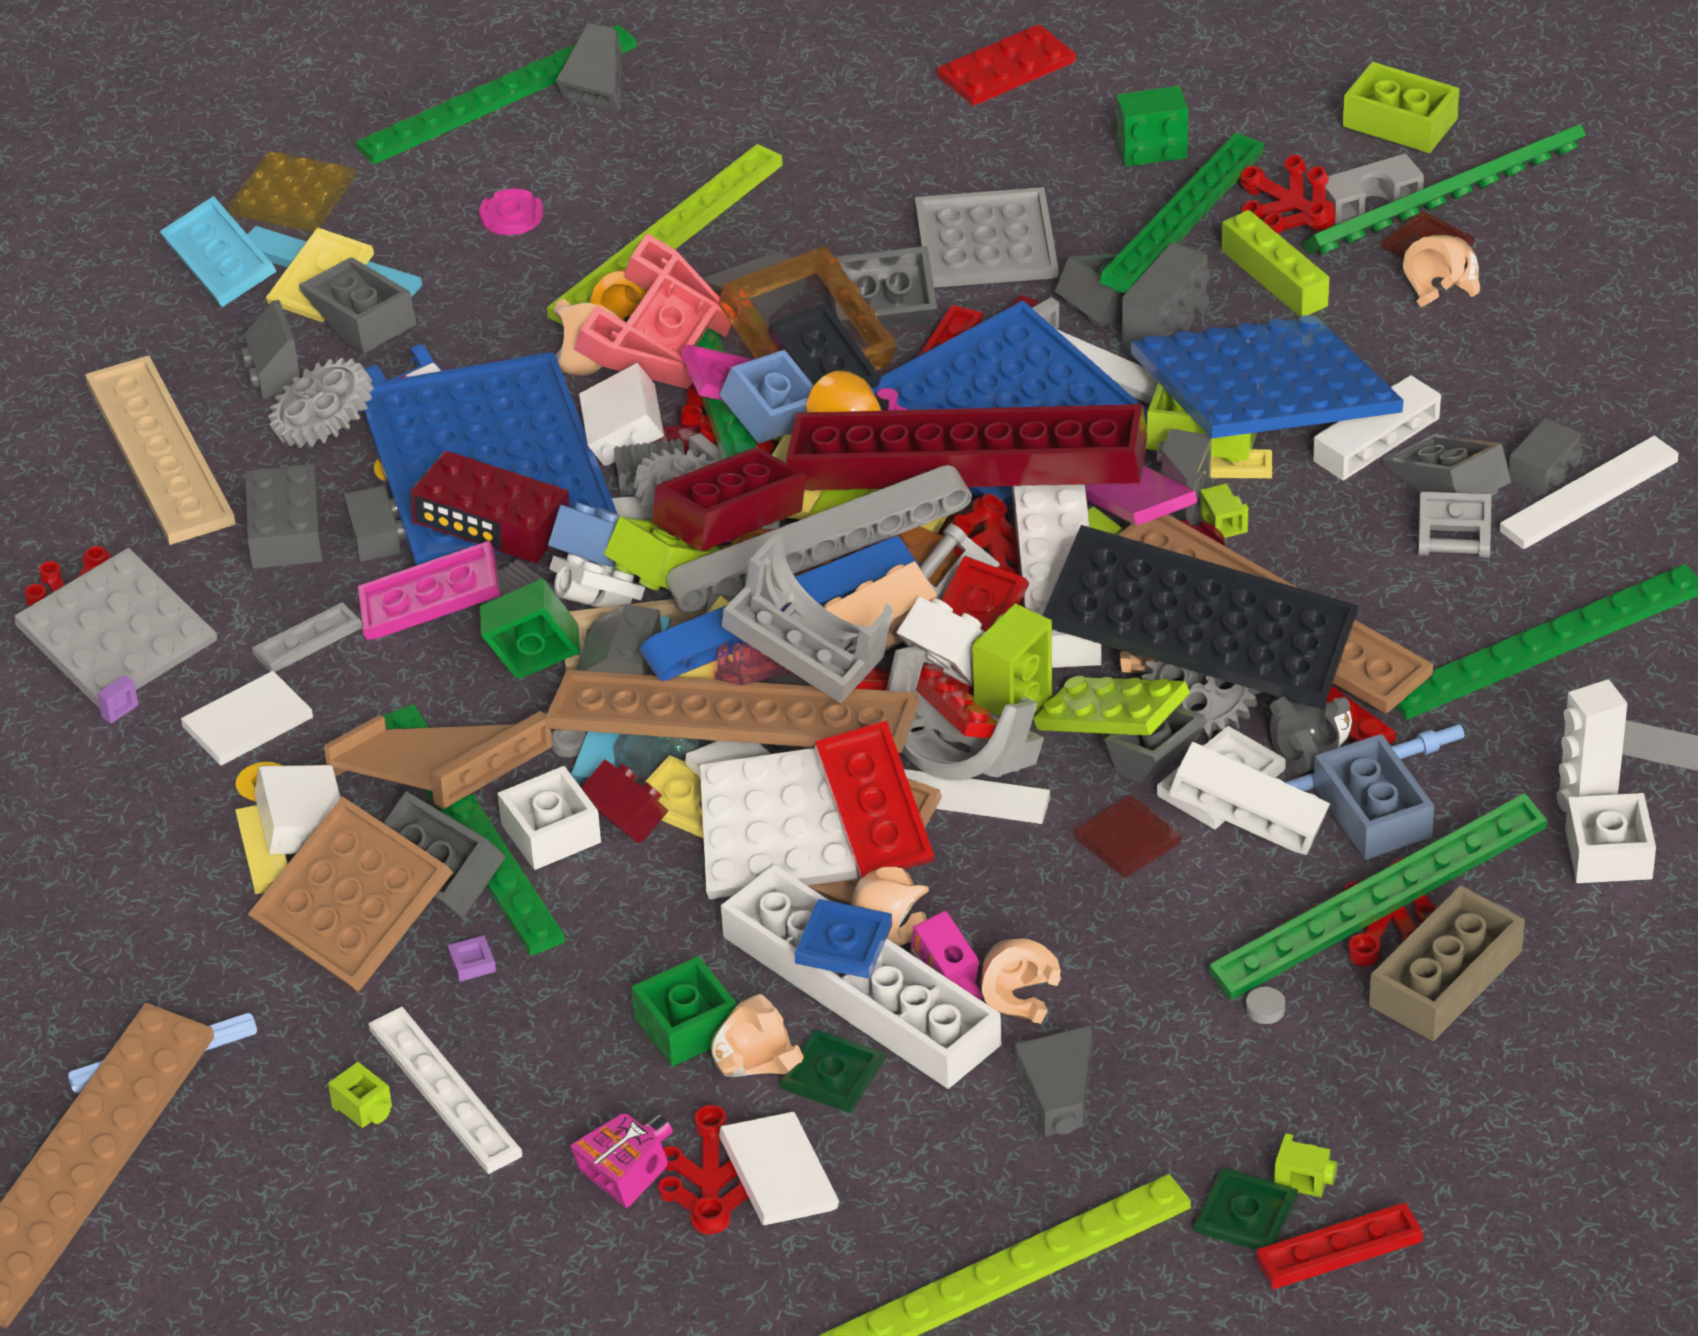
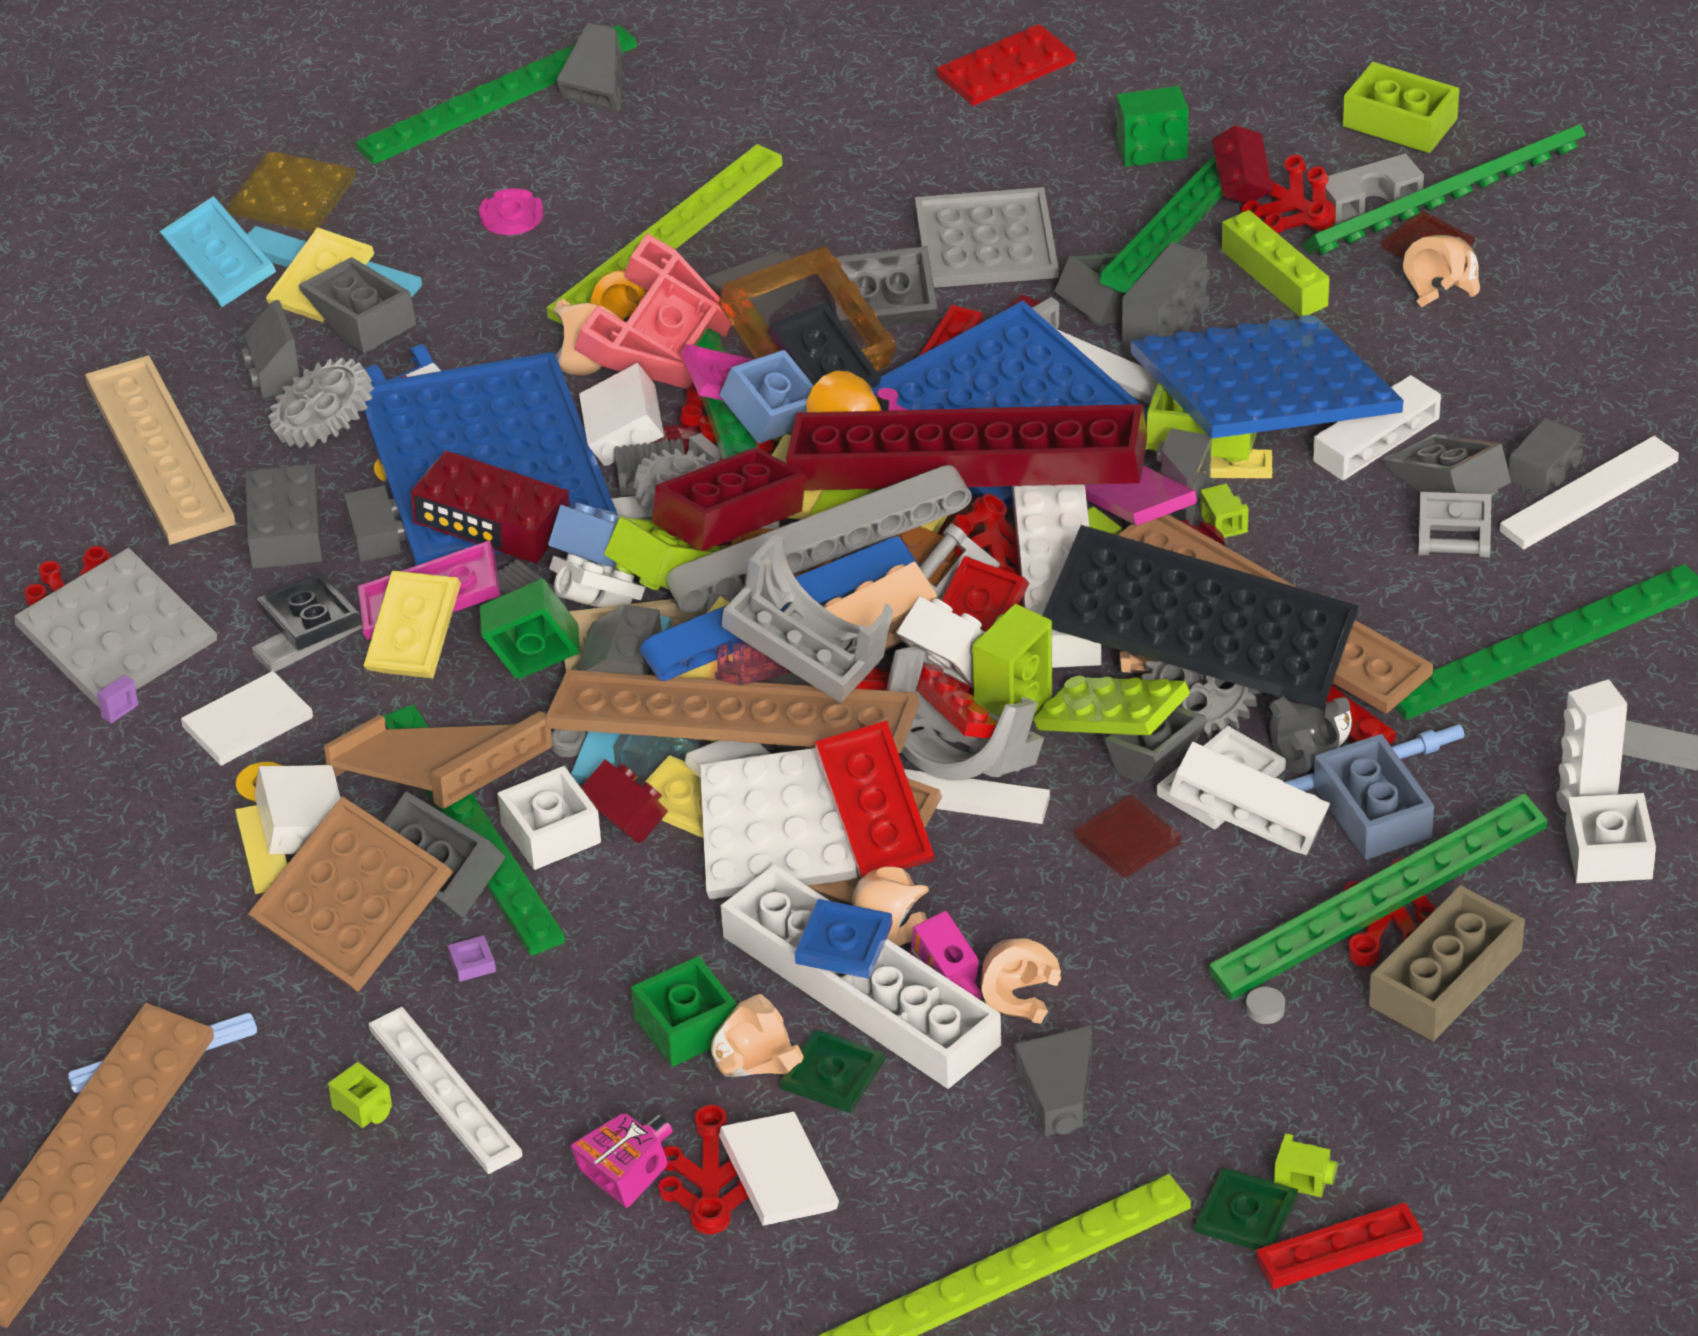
none -> black tile [257,573,363,651]
none -> light yellow tile [364,571,461,679]
none -> dark red brick [1212,125,1273,203]

